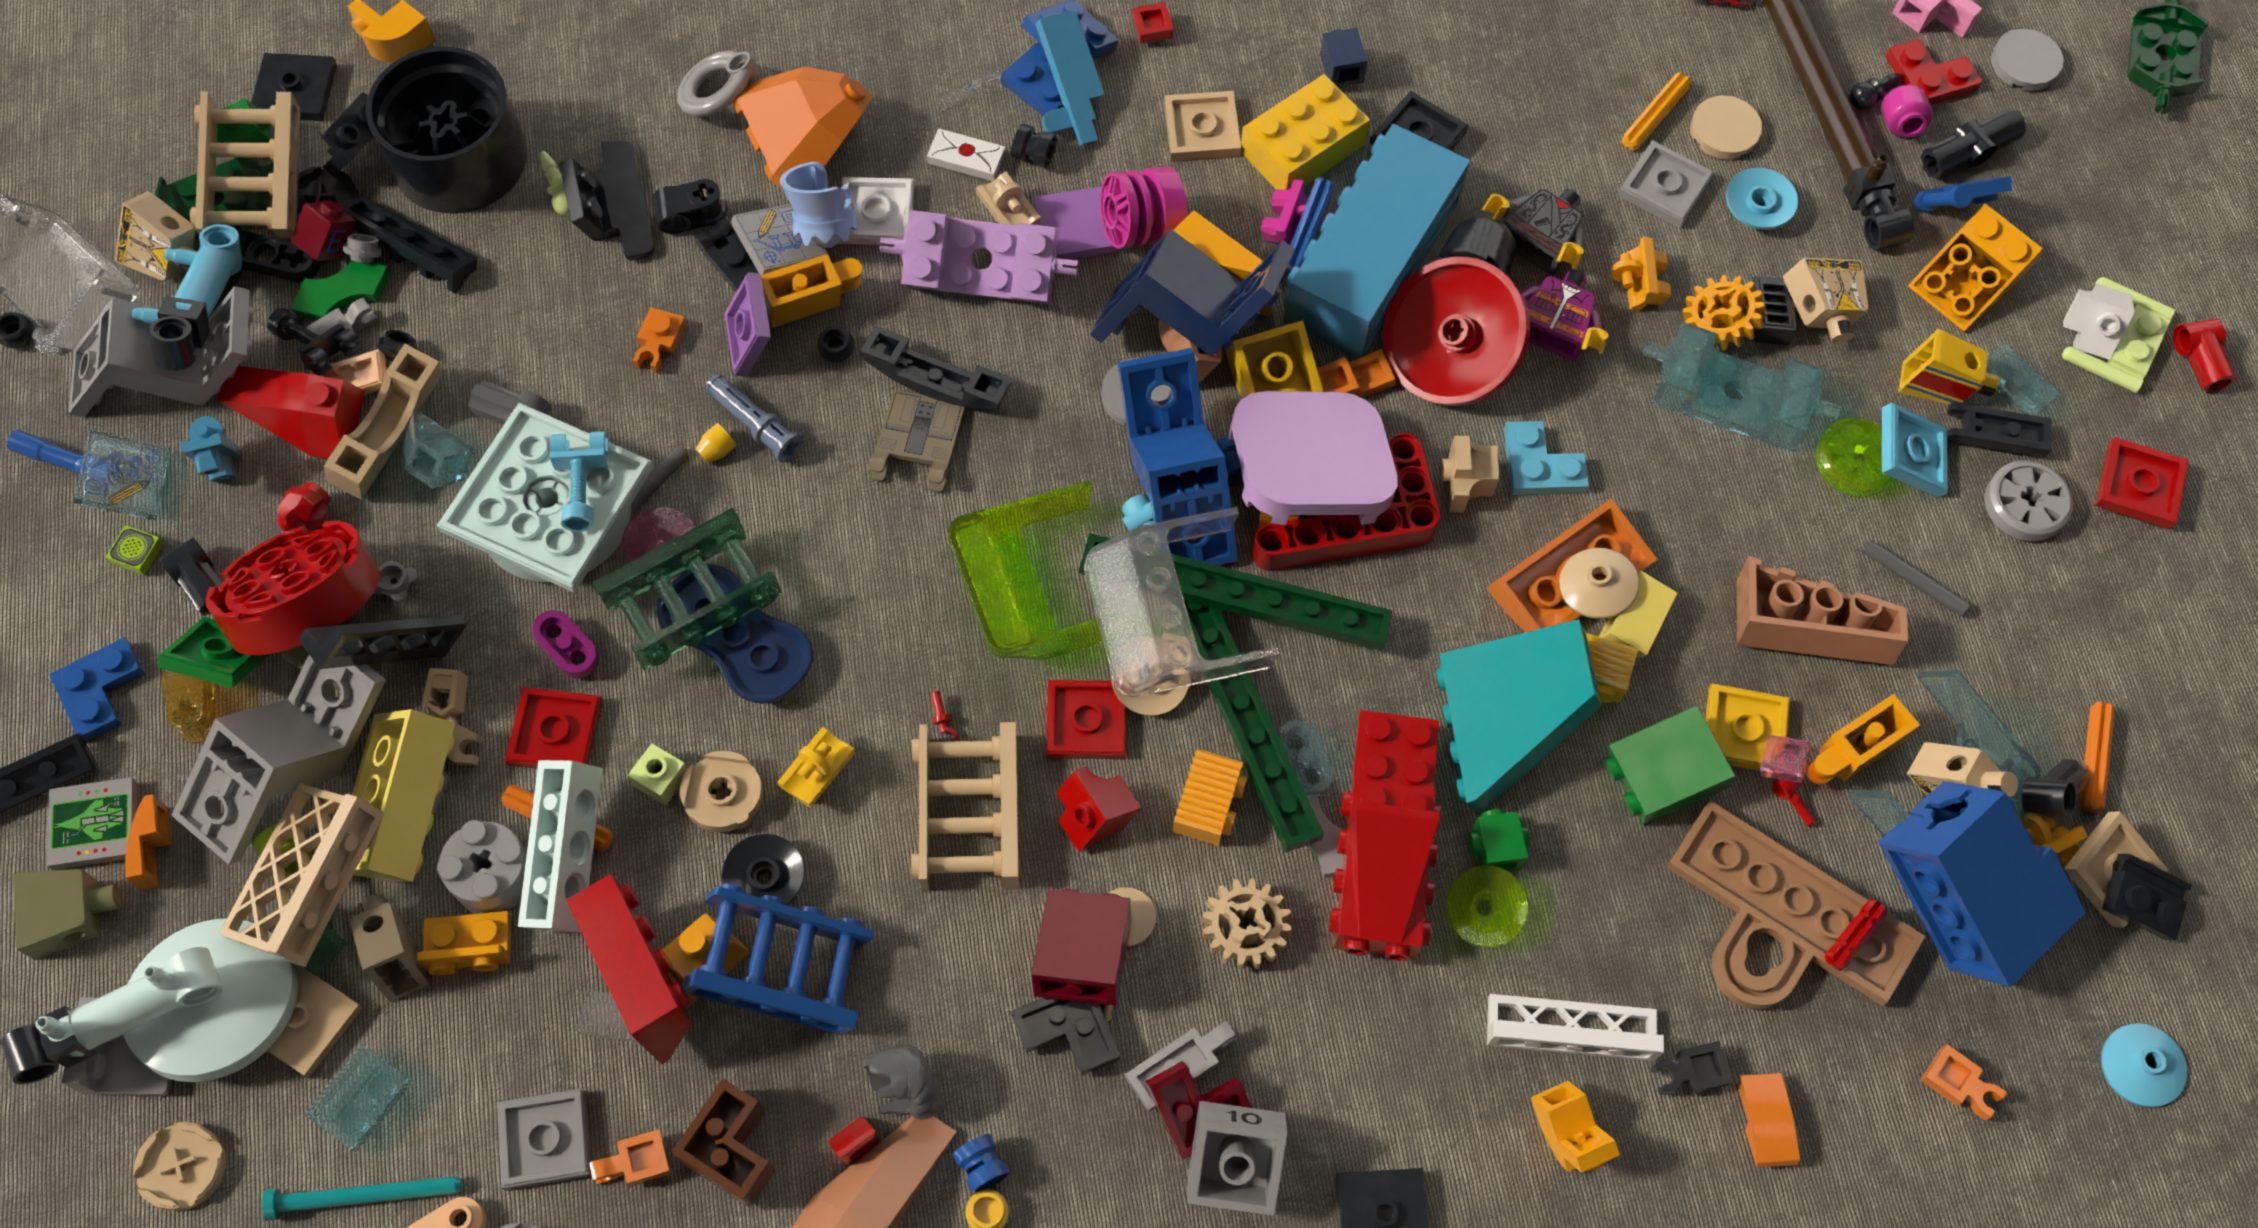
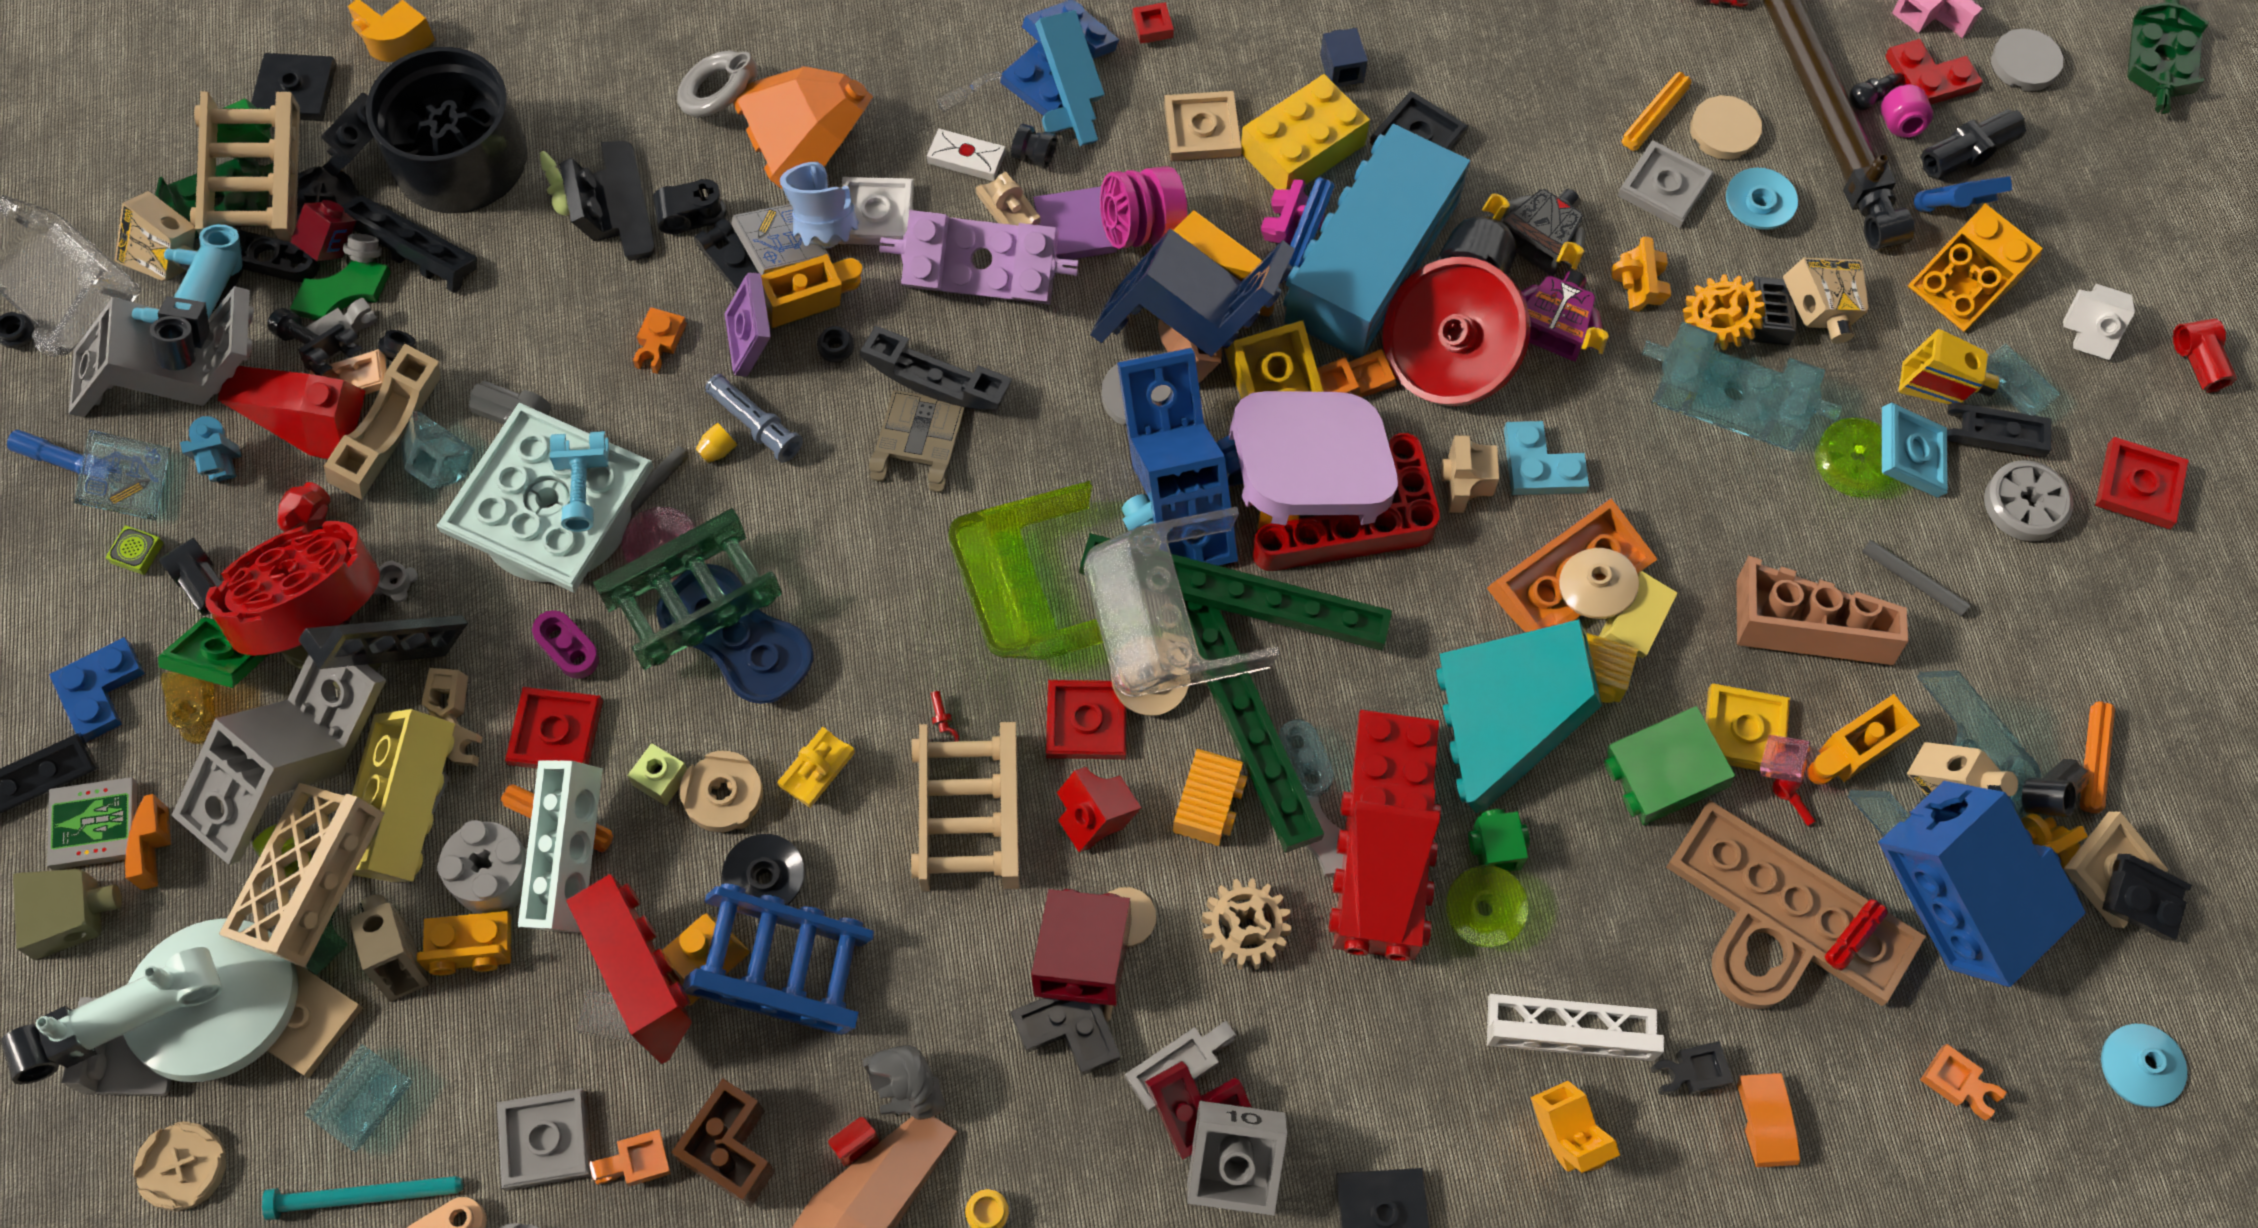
blue wheel [953,1134,1010,1194] -> none
yellowish green plate [2062,277,2175,393] -> none

